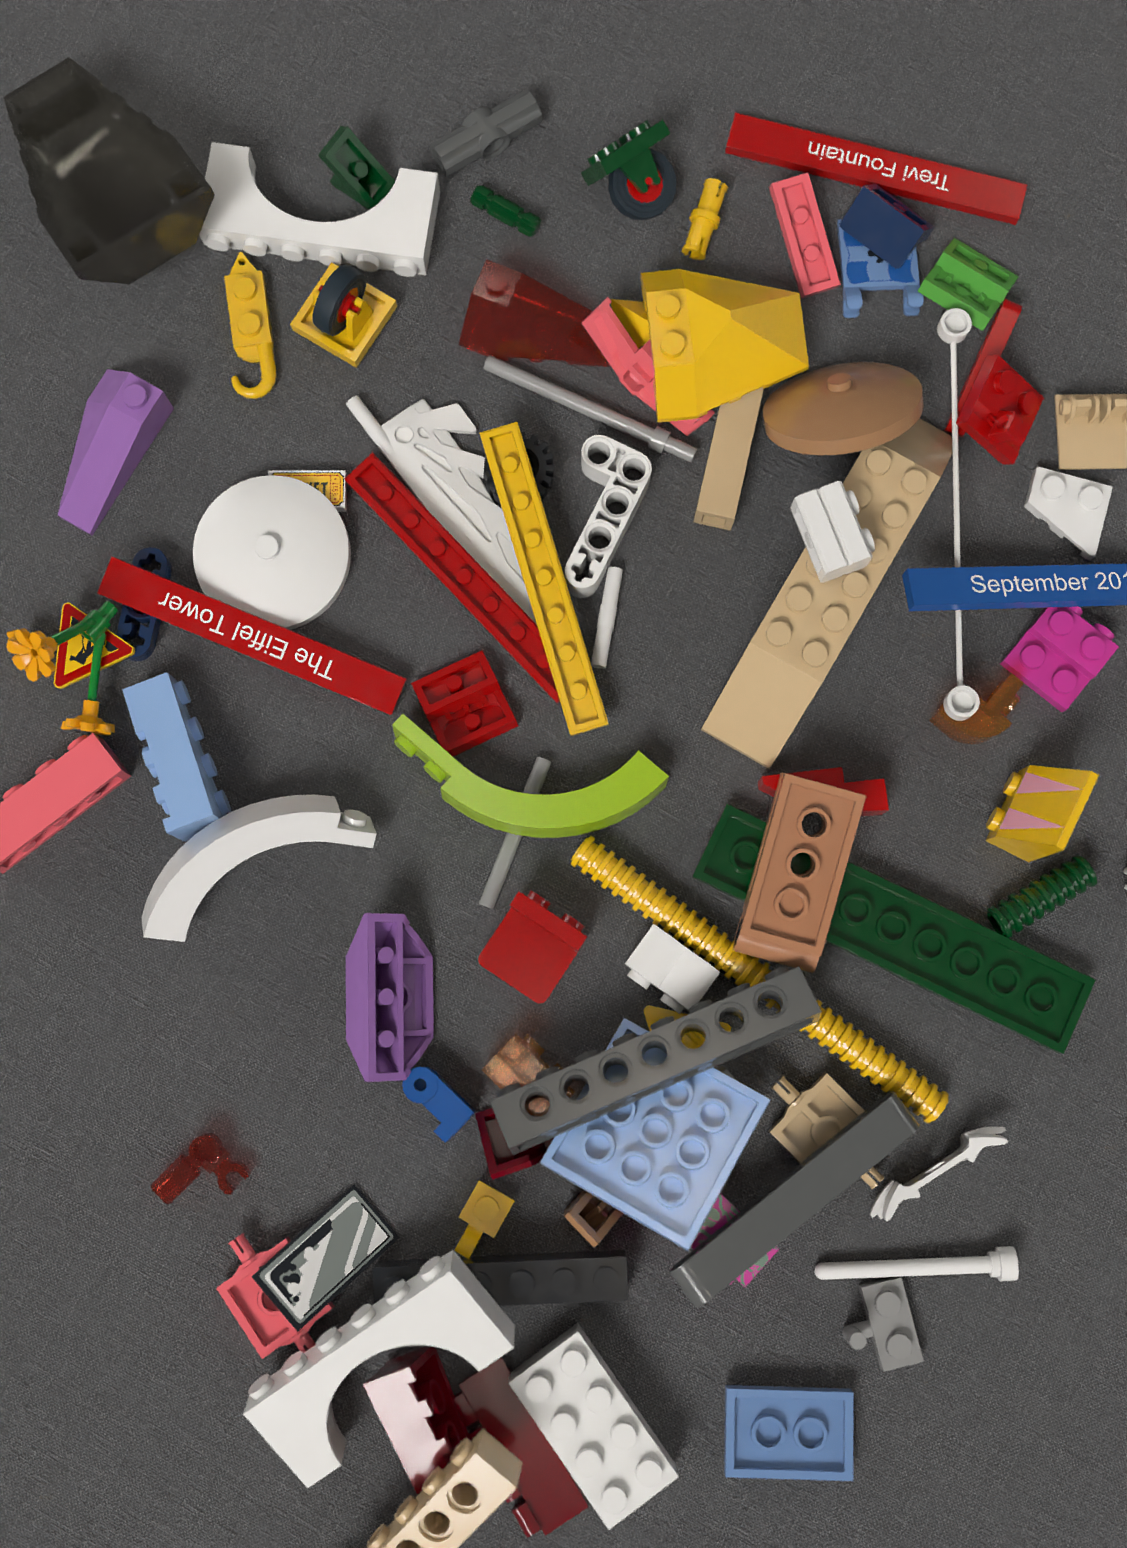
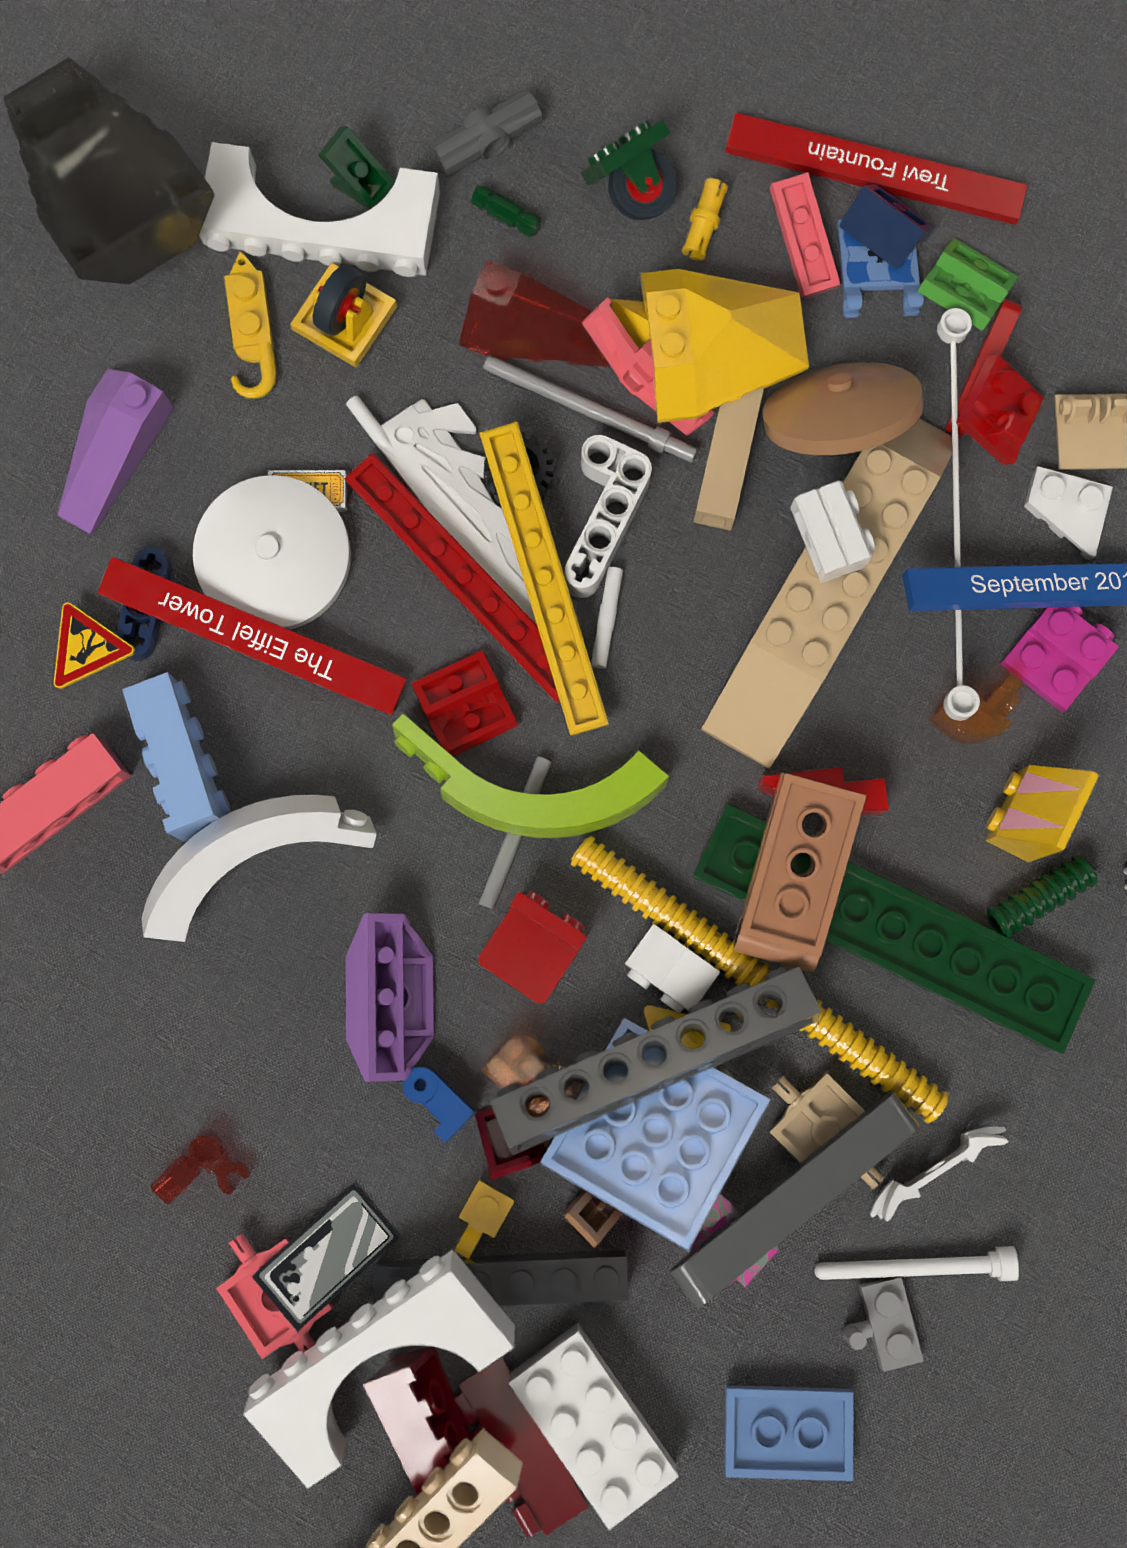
light orange plant [6,601,118,735] -> none

